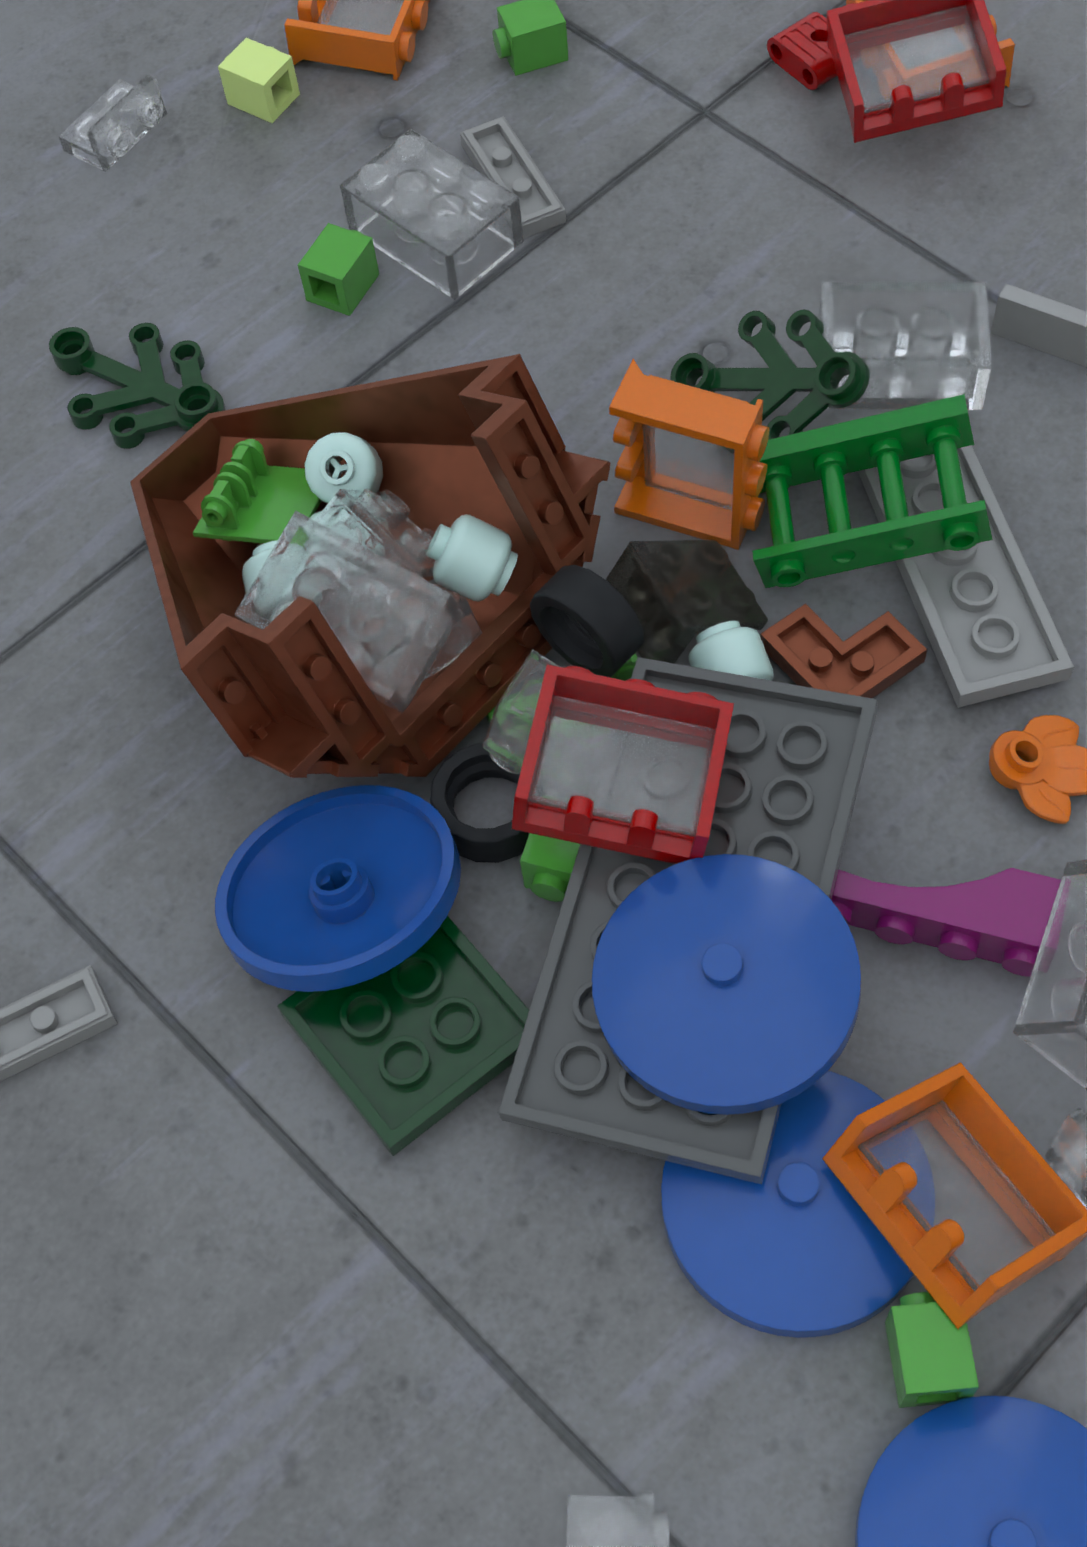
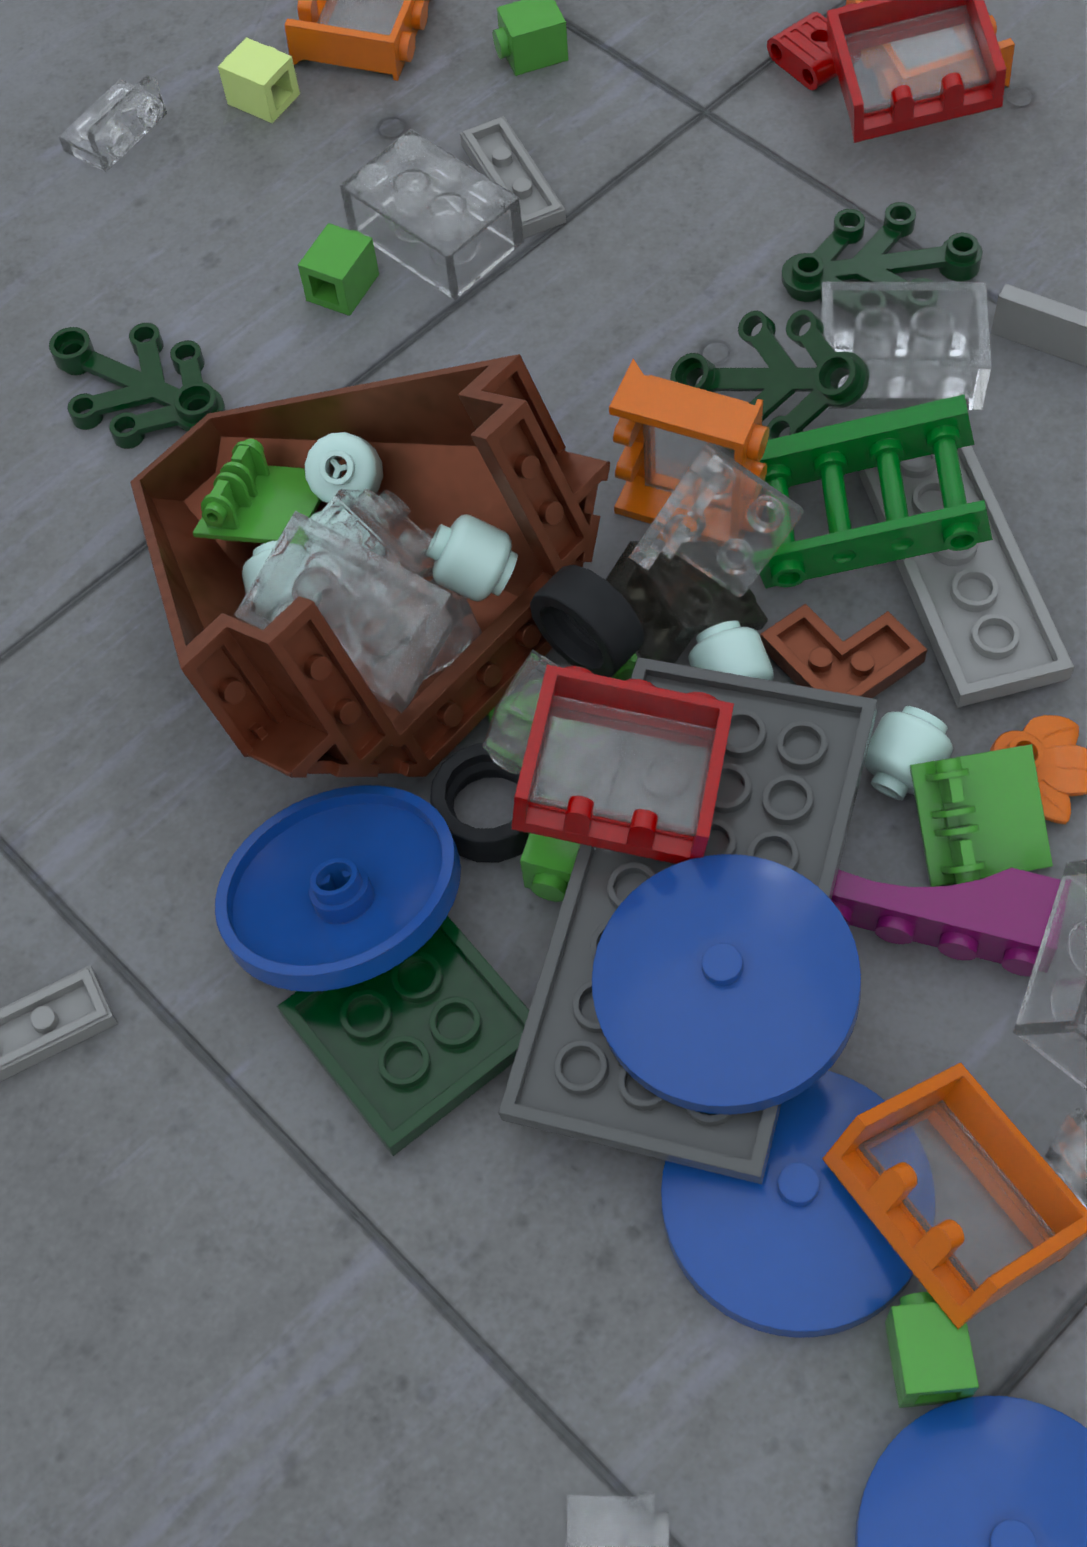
none -> clear bracket [629,442,804,597]
none -> dark green plant [781,202,983,321]
none -> light aqua head [864,706,953,801]
none -> bright green hinge [910,744,1053,887]

